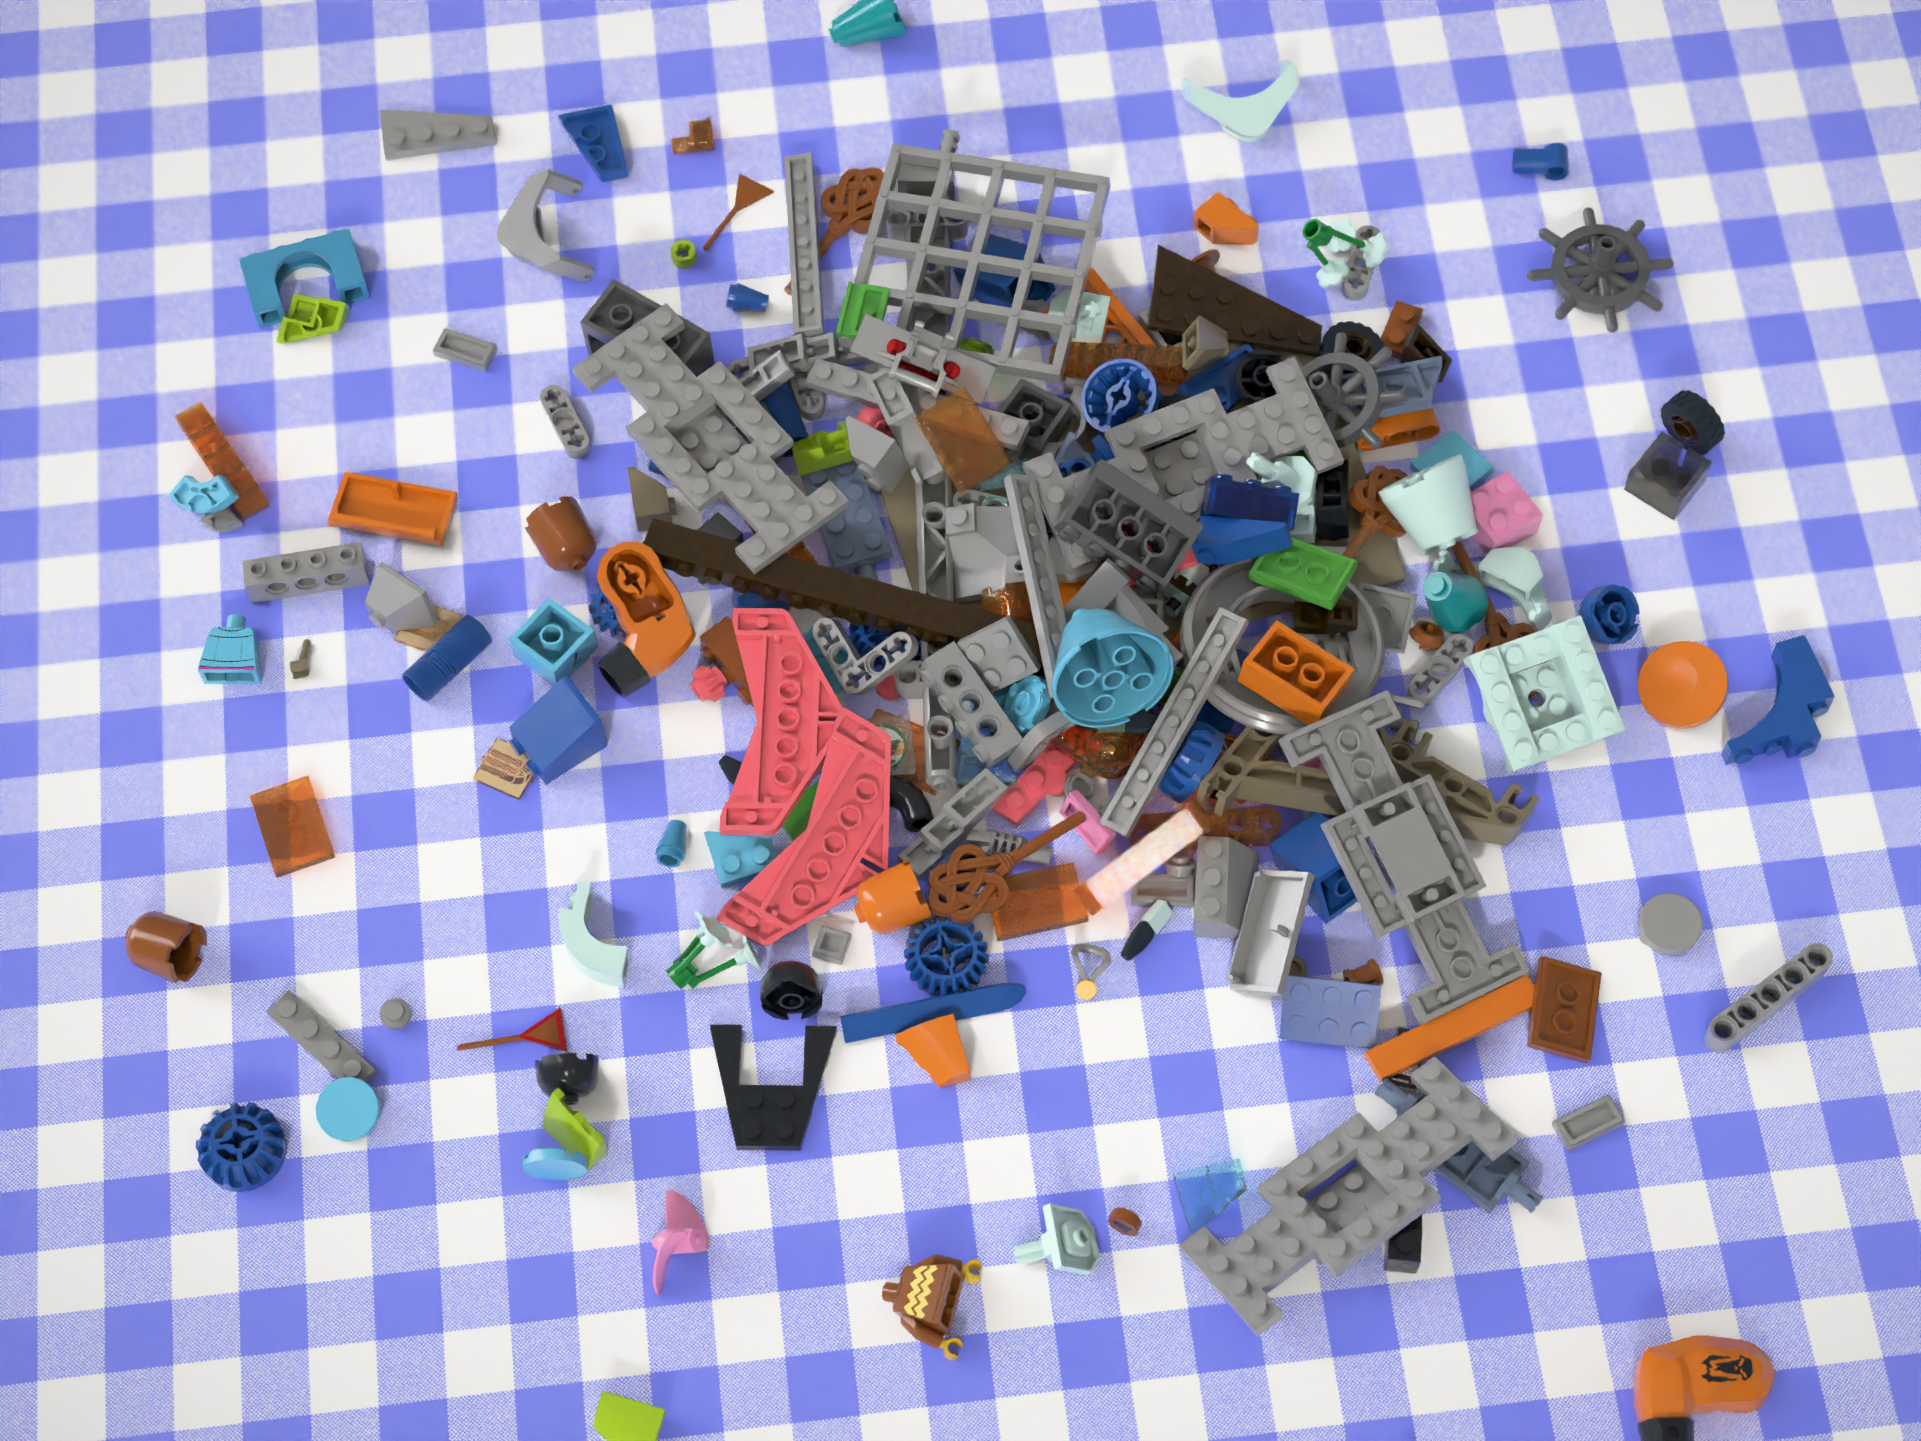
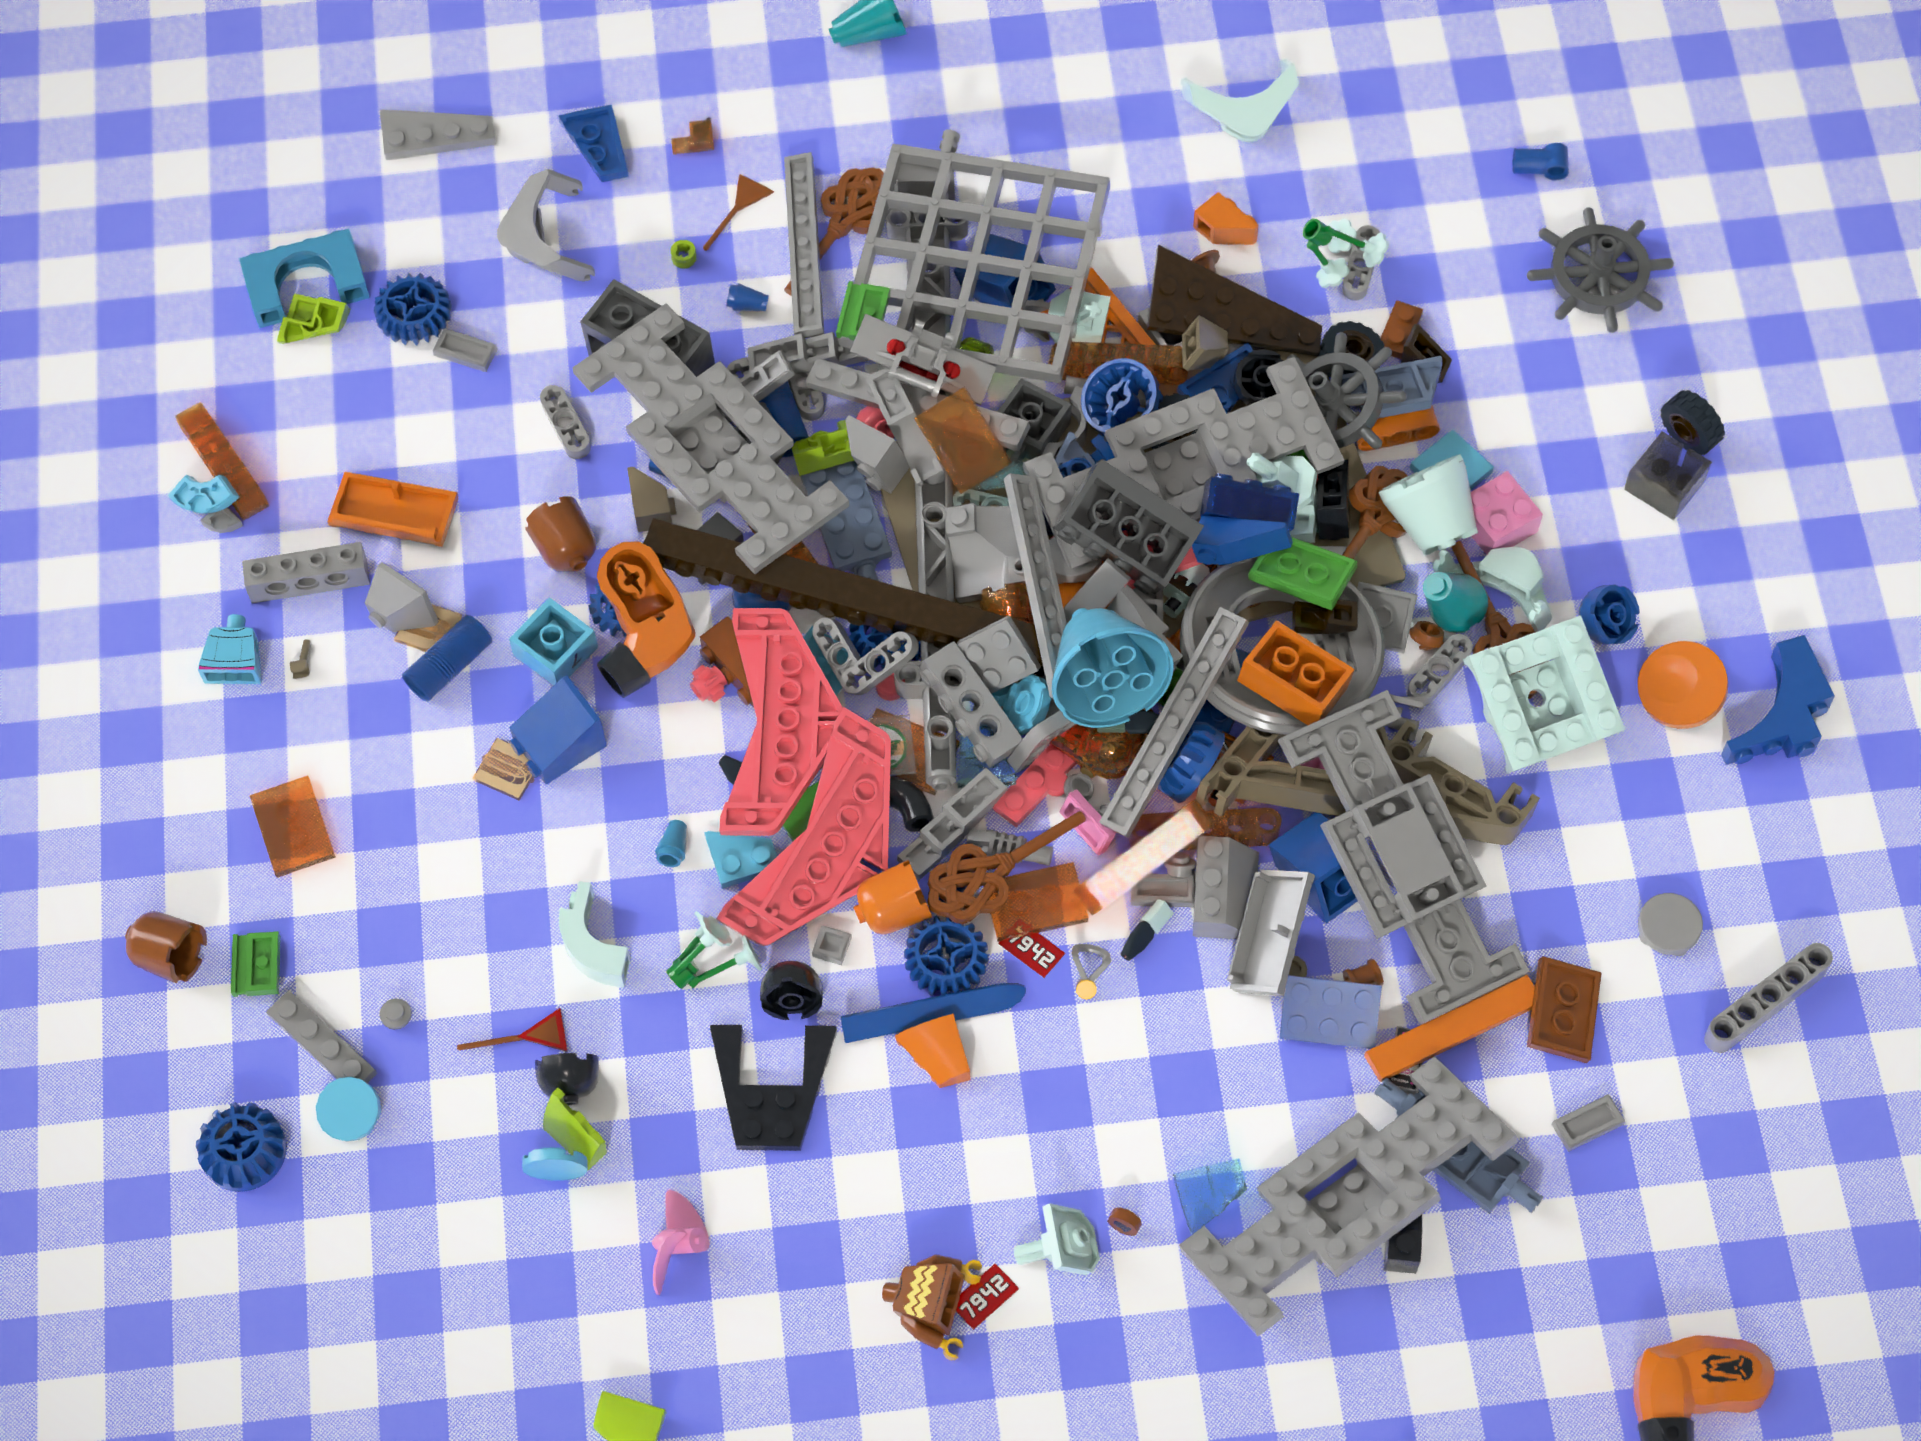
none -> bright green plate [231,931,281,997]
none -> blue gear [374,272,452,346]
none -> red sticker [956,1264,1019,1330]
none -> red sticker [998,919,1066,978]

